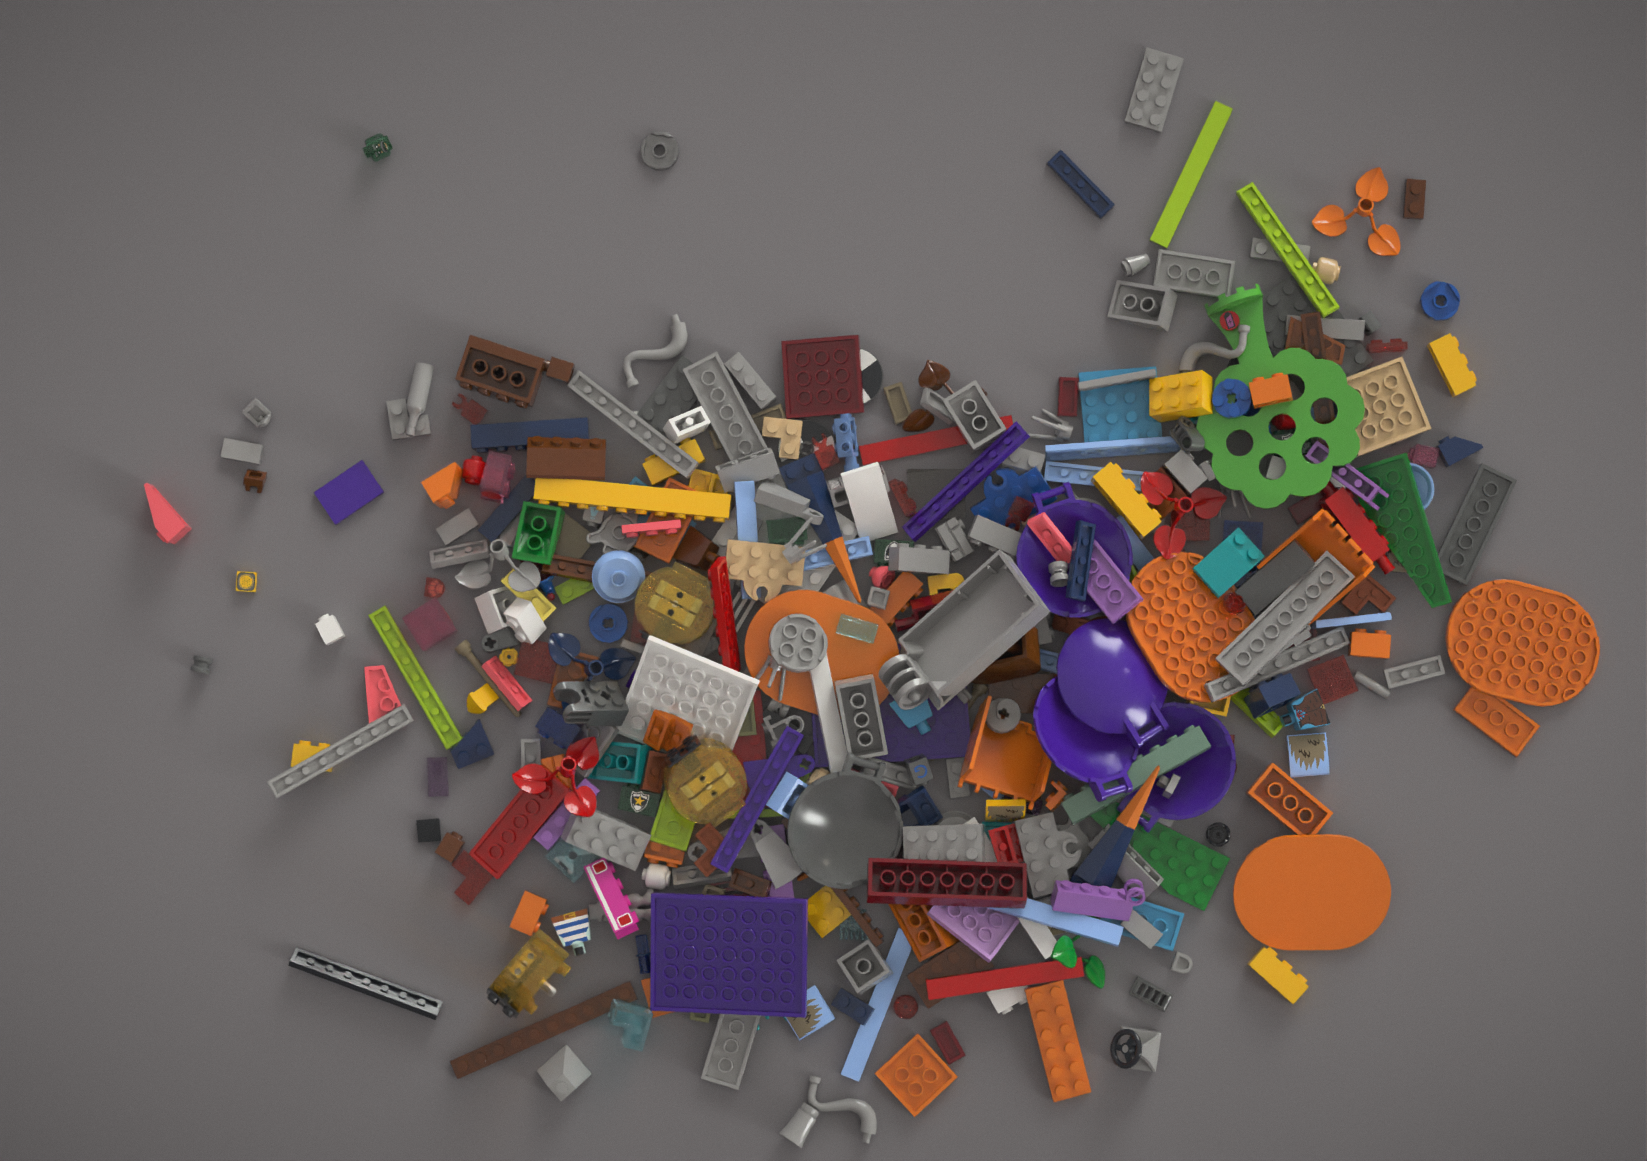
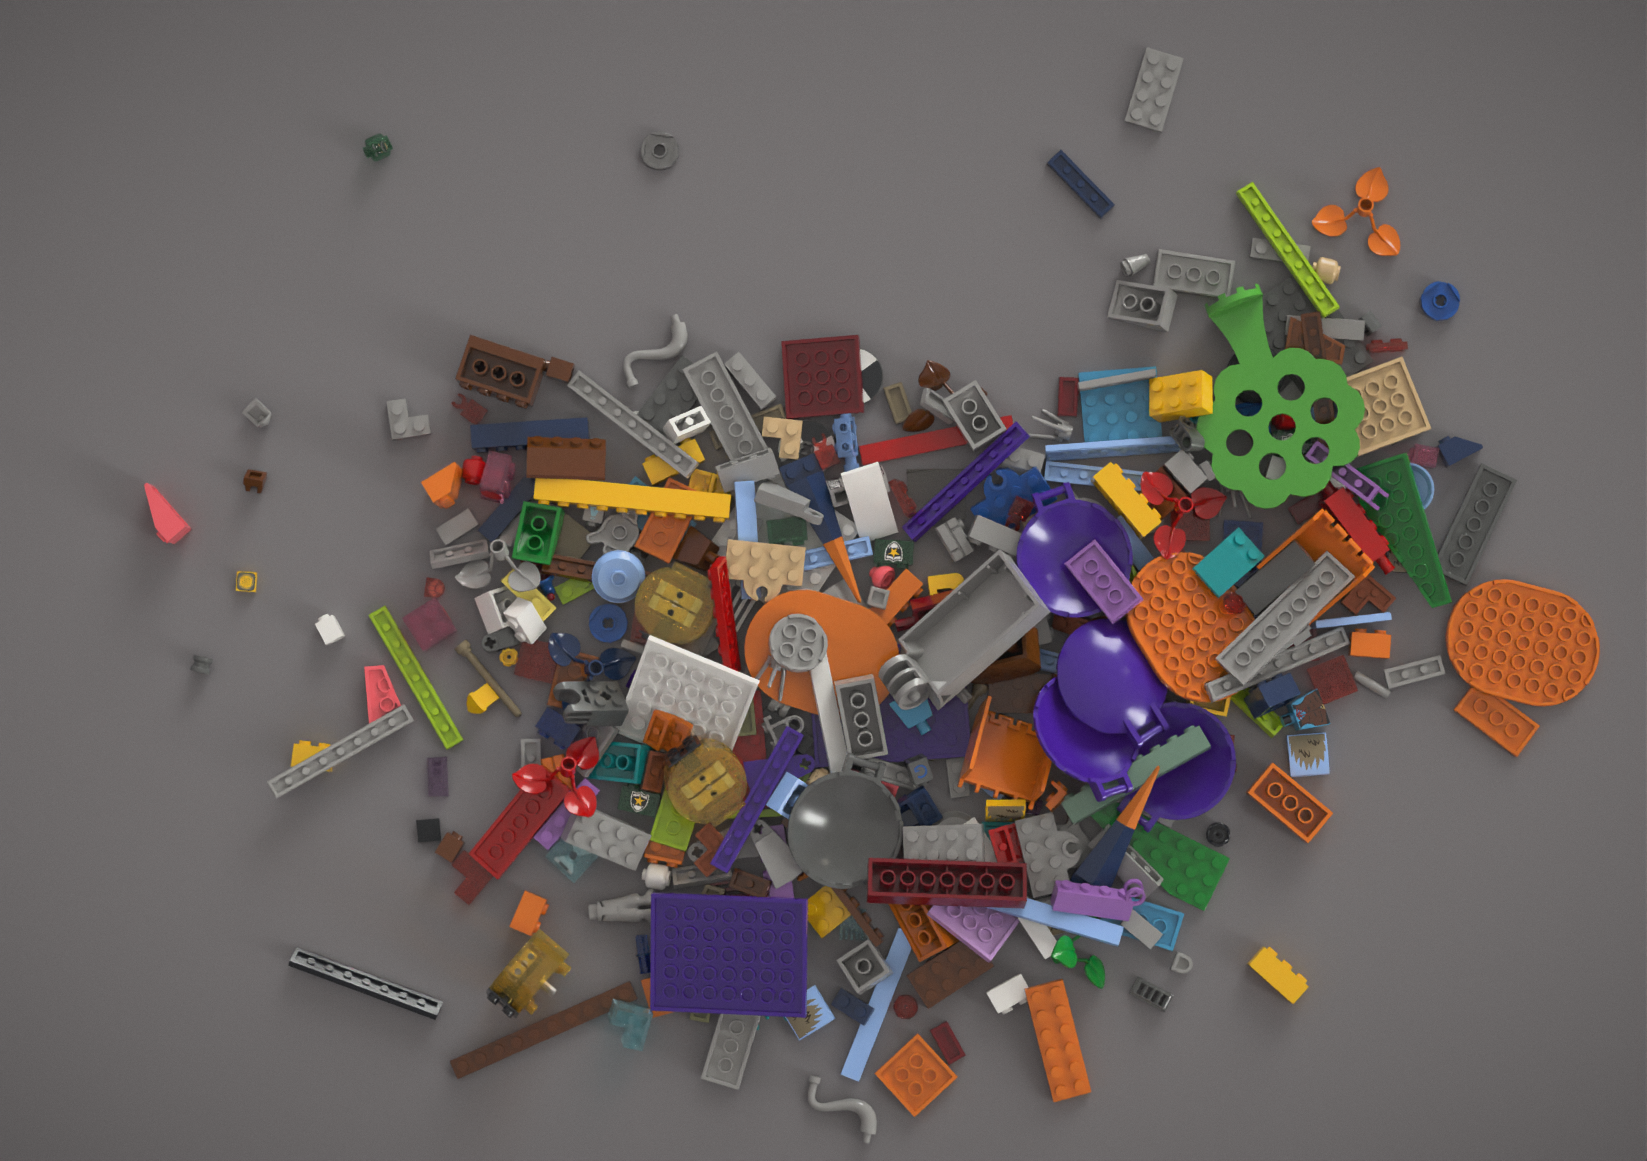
light grey tile [221,438,263,465] -> none
dark purple tile [313,460,384,525] -> none
light grey piece [406,362,434,437] -> none
dark blue wing [450,719,494,769] -> none
coral plate [481,655,533,711] -> none
light grey slope [537,1044,592,1101] -> none
torso [551,908,591,956] -> none
dark pink brick [584,858,640,939] -> none
coral plate [622,520,681,538] -> none
light grey plant [779,1102,820,1148] -> none
light grey plant [782,517,827,564] -> none
clear light blue tile [836,613,879,644] -> none
light grey brick [888,543,950,575] -> none
red tile [925,956,1084,1000] -> none
light grey piece [985,698,1021,734] -> none
coral plate [1027,512,1072,564] -> none
light grey wheel [1048,561,1068,587] -> none
dark blue tile [1065,520,1096,602] -> none
piece [1110,1026,1161,1072] -> none
lime tile [1149,101,1233,249] -> none
light grey tile [1156,774,1181,799] -> none
light grey animal [1179,325,1250,373] -> none
blue plate [1212,379,1251,419] -> none
red tile [1220,311,1240,331] -> none
orange tile [1233,834,1391,950] -> none
orange brick [1249,373,1293,409] -> none
reddish brown plate [1403,179,1426,220] -> none
yellow brick [1427,333,1477,398] -> none

